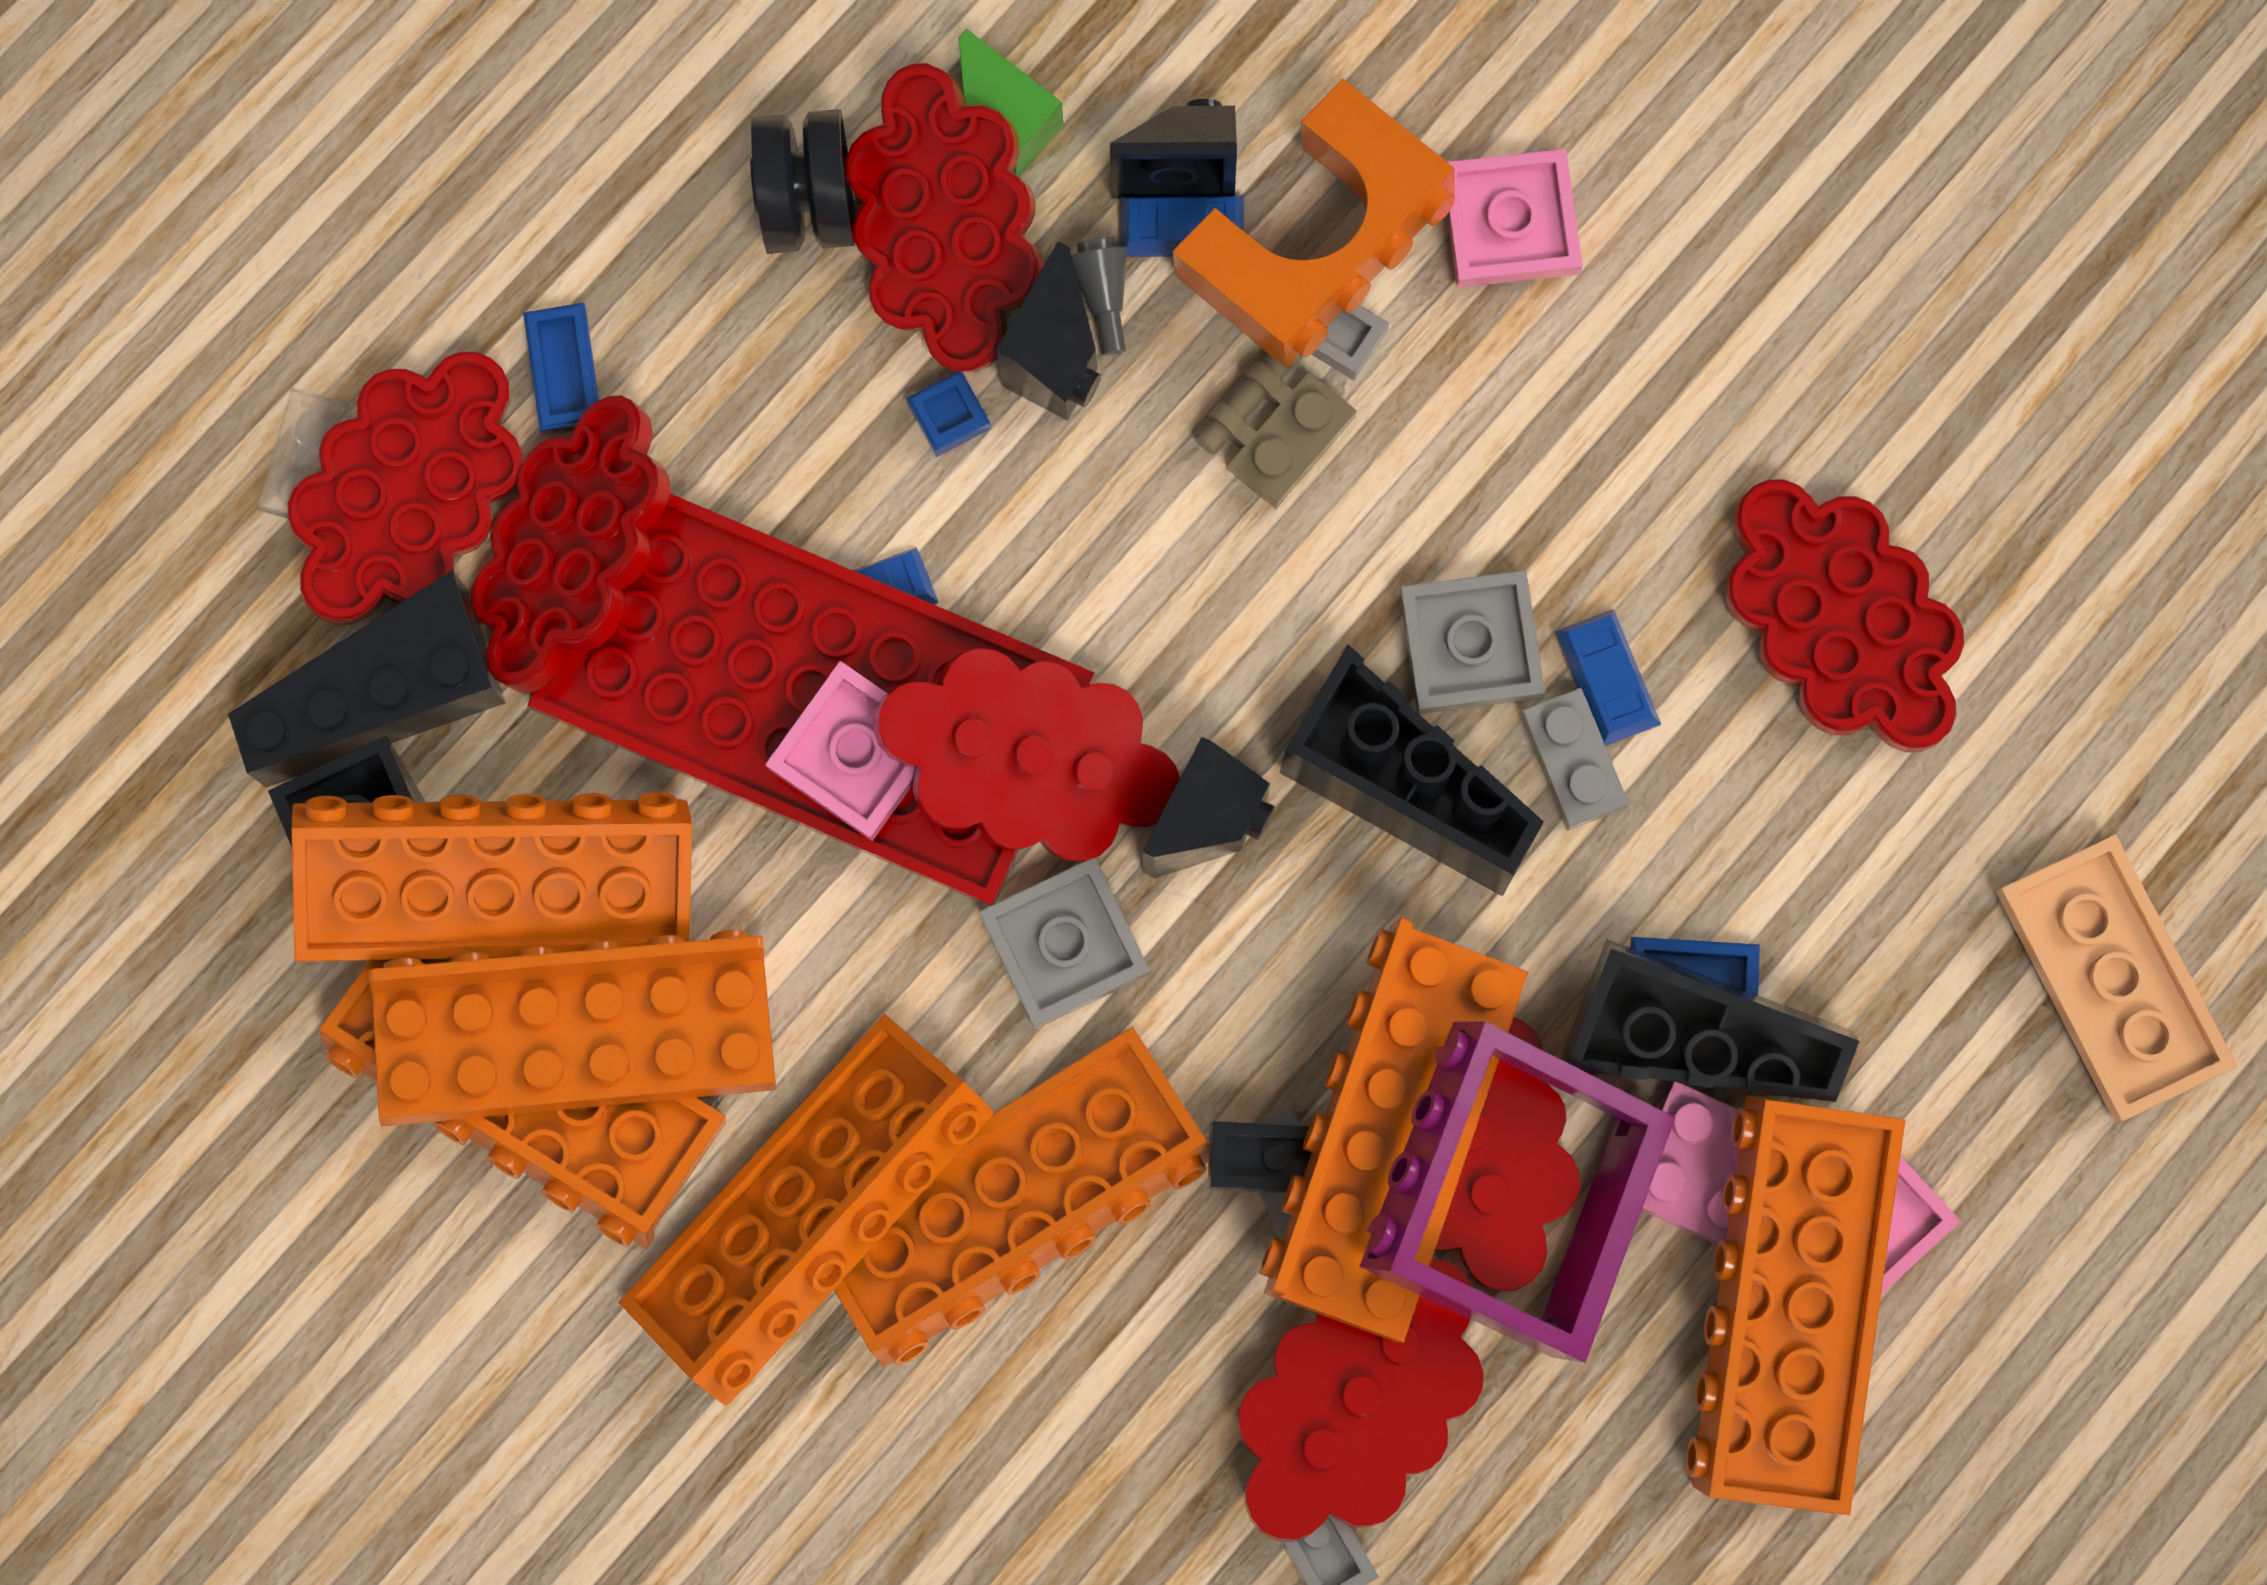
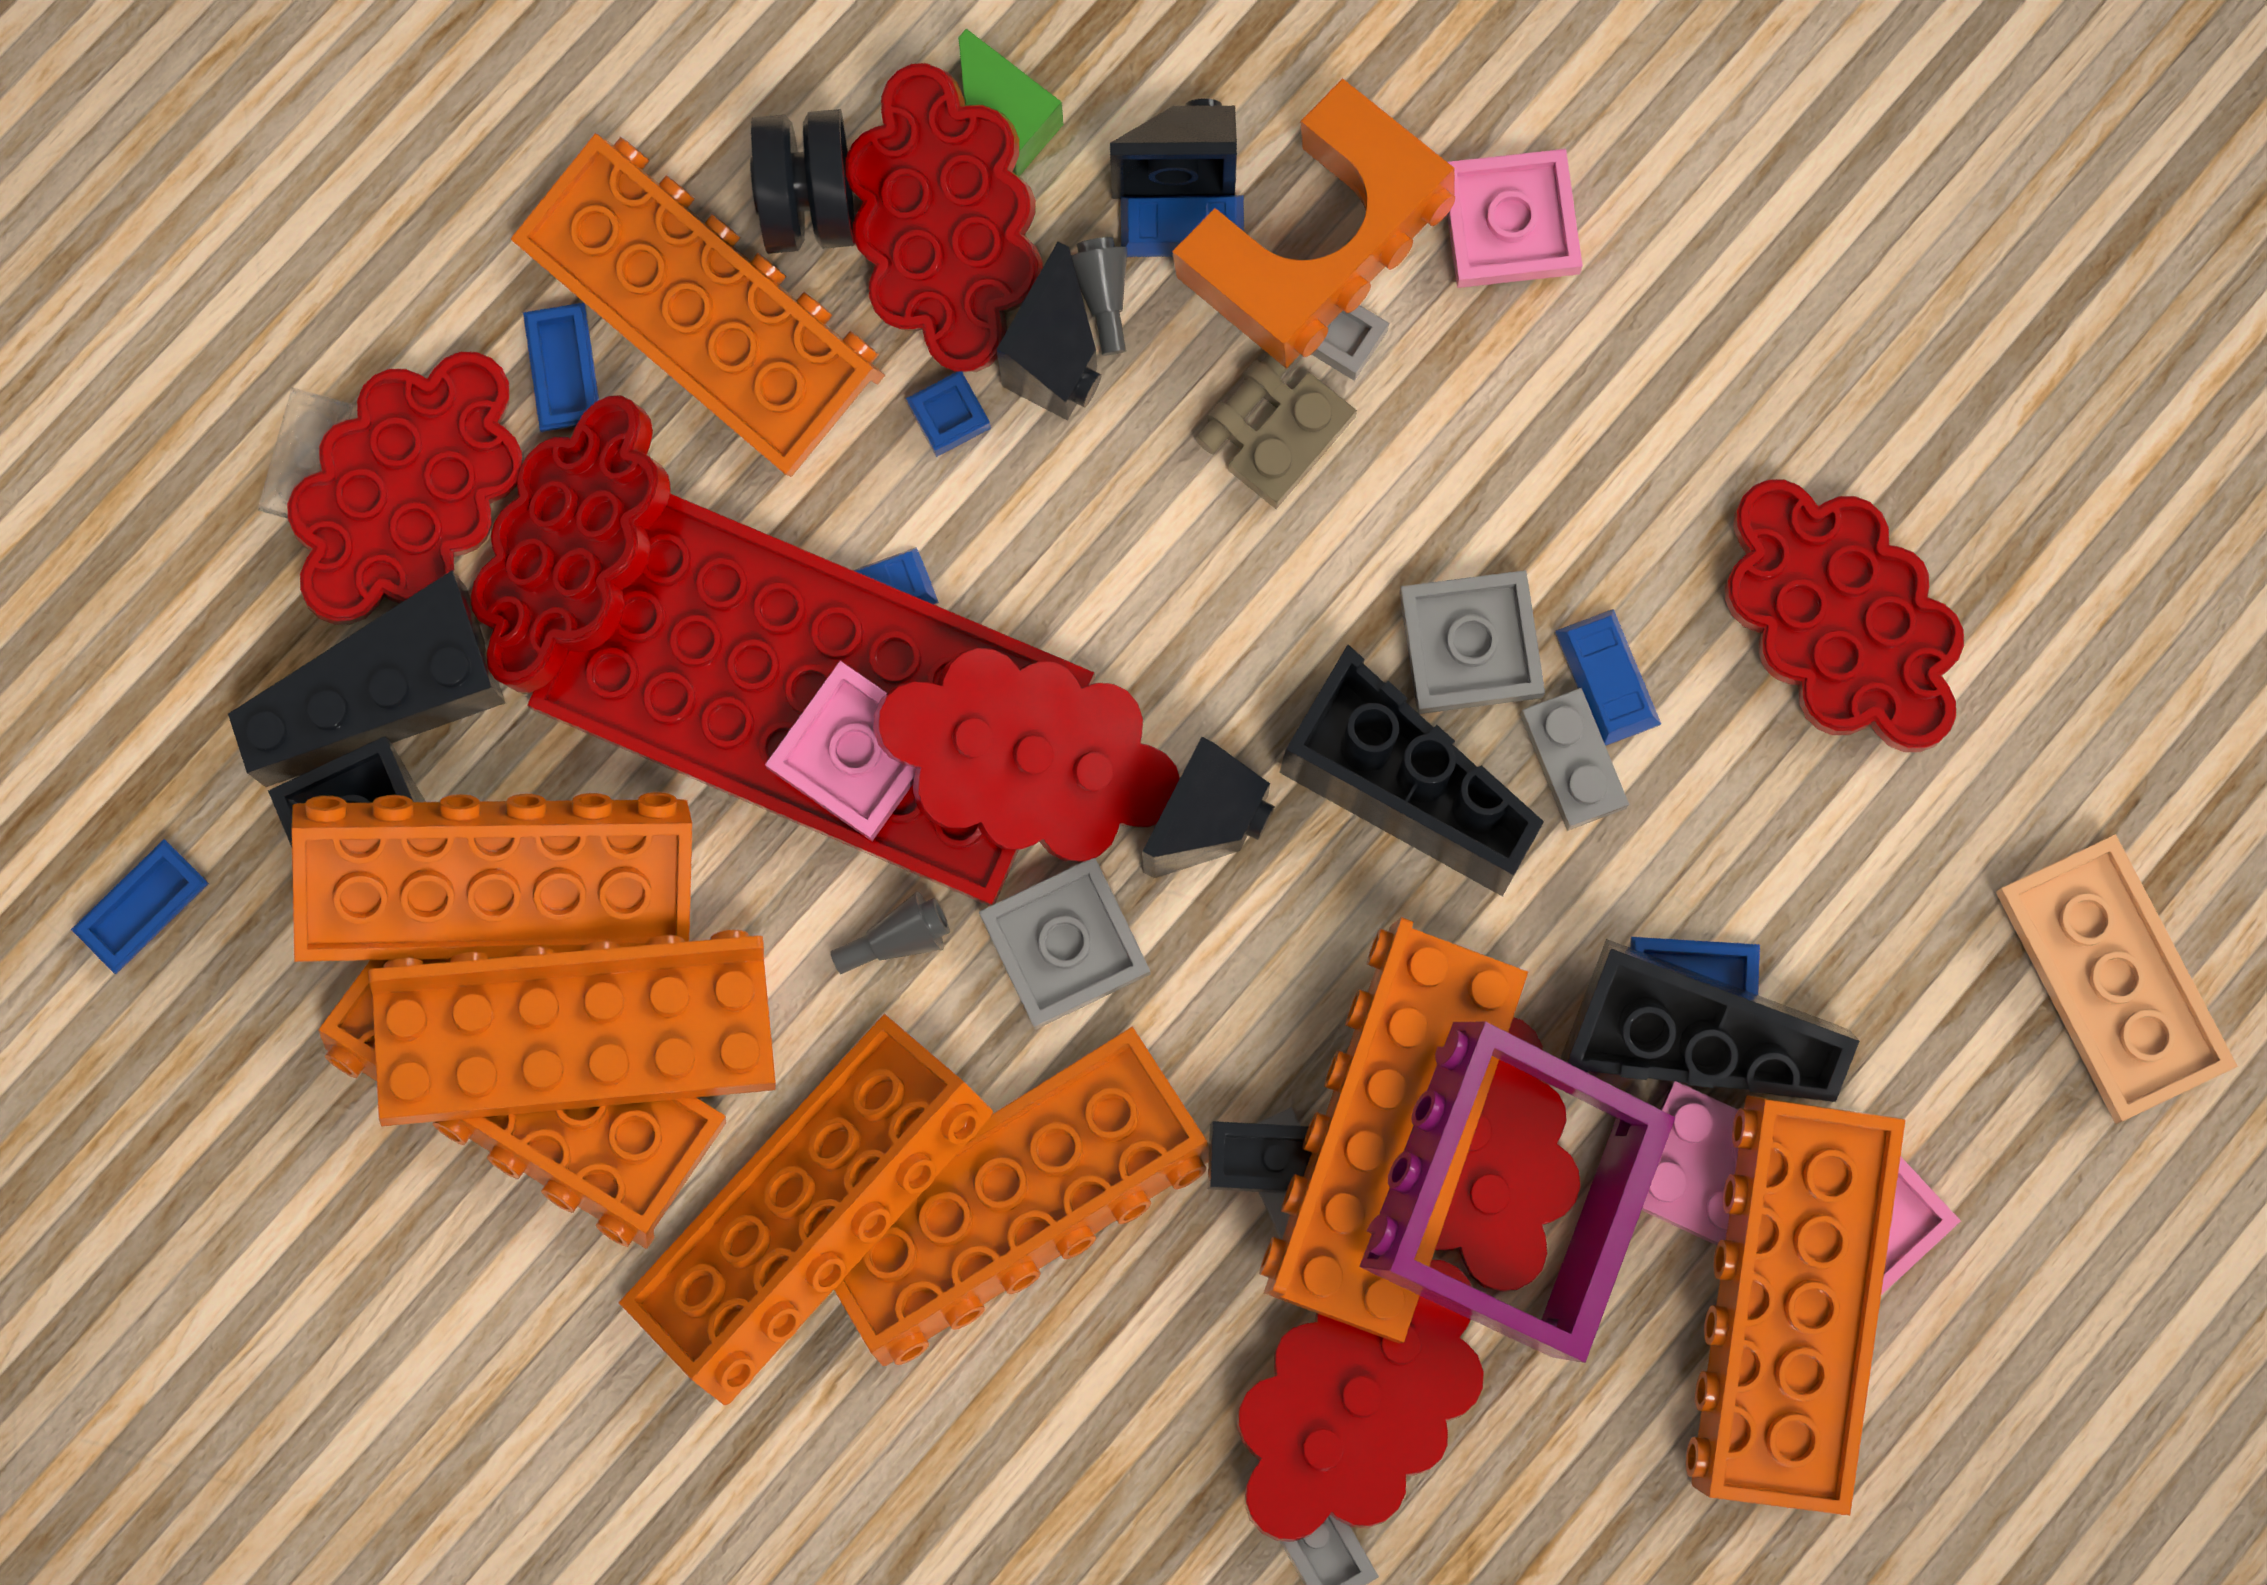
none -> blue tile [71,839,209,974]
none -> orange bracket [511,133,885,477]
none -> dark grey cone [831,892,950,974]

